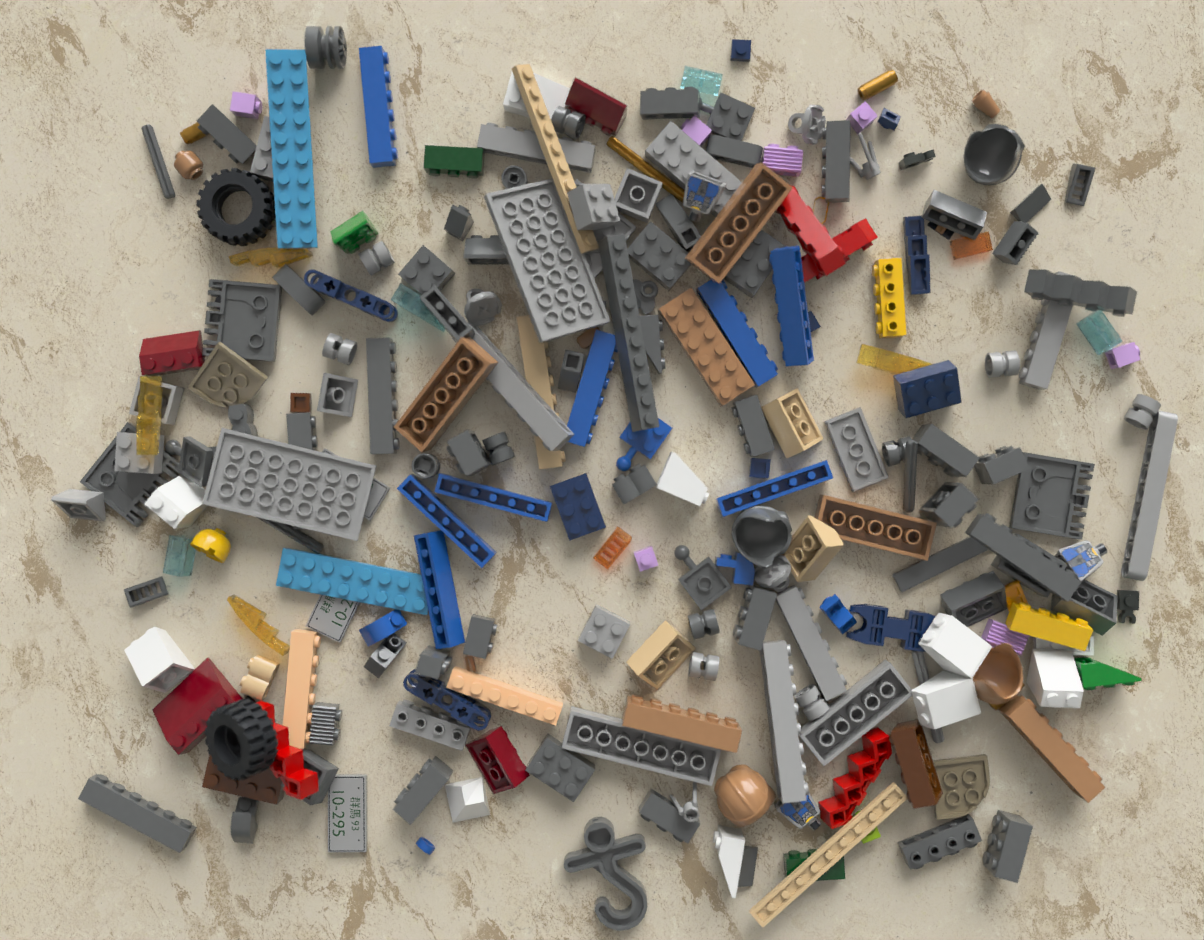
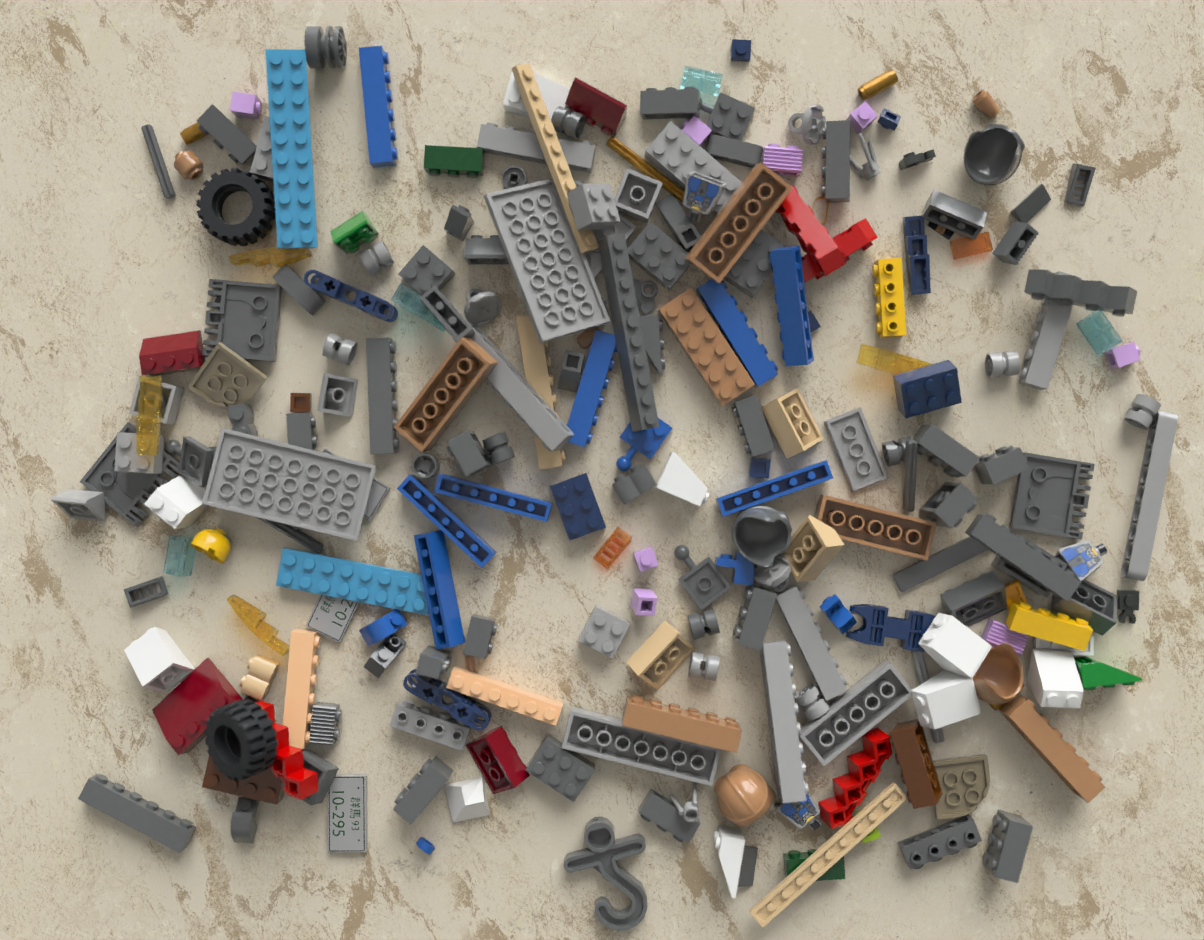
none -> lavender brick [630,588,657,616]

